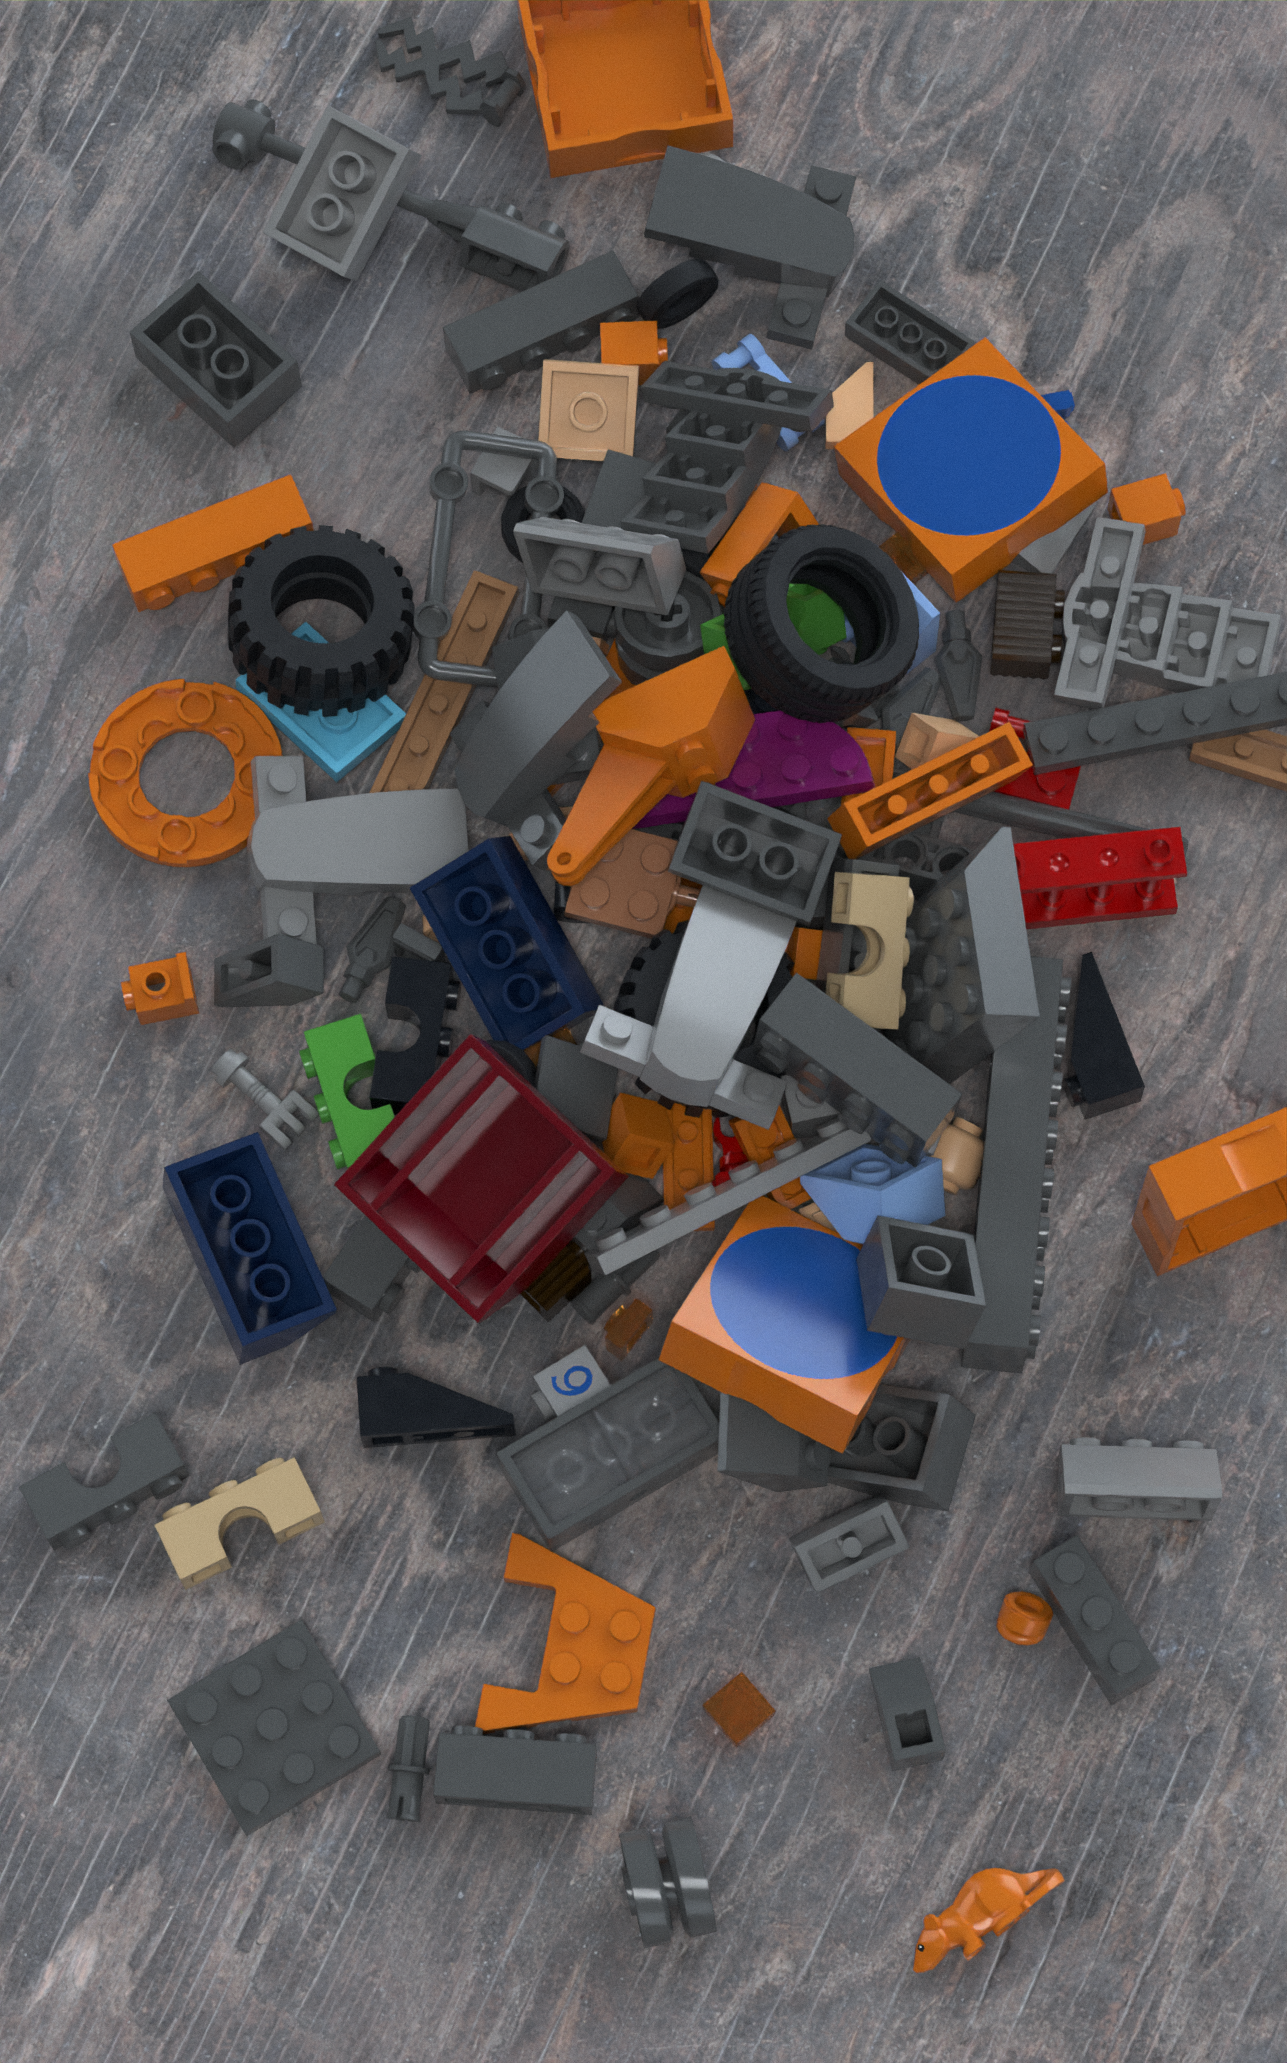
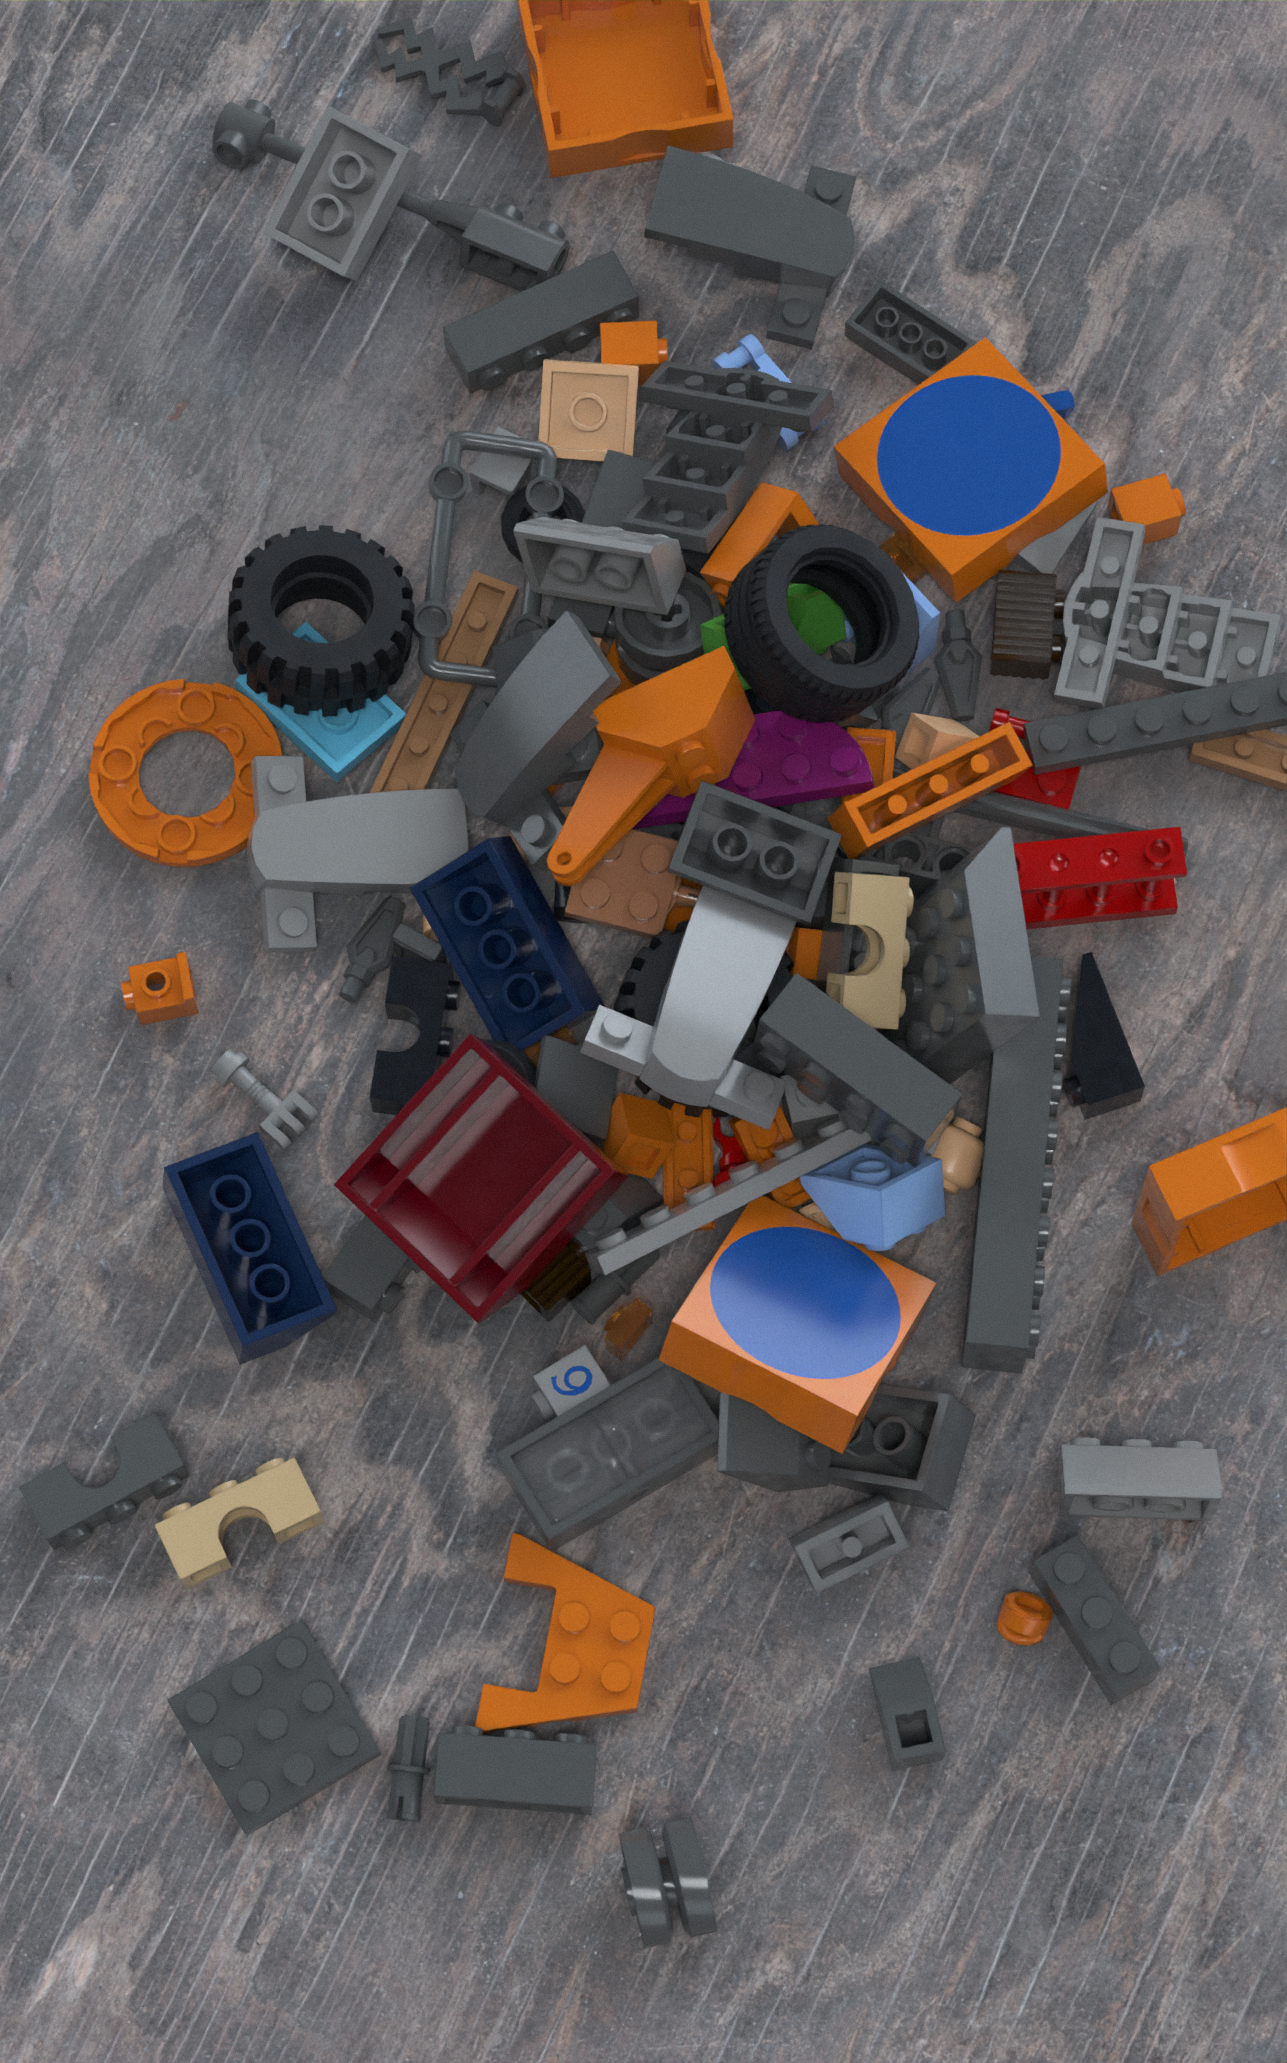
orange brick [112,474,314,612] -> none
dark grey brick [130,271,302,448] -> none
dark grey slope [214,934,325,1007] -> none
bright green arch [299,1014,394,1170] -> none
black slope [357,1367,516,1448] -> none
black tyre [637,258,719,329] -> none
clear orange plate [702,1672,776,1748] -> none
light nougat tile [826,362,874,449] -> none
dark grey brick [857,1216,986,1349] -> none
orange animal [913,1868,1065,1973] -> none

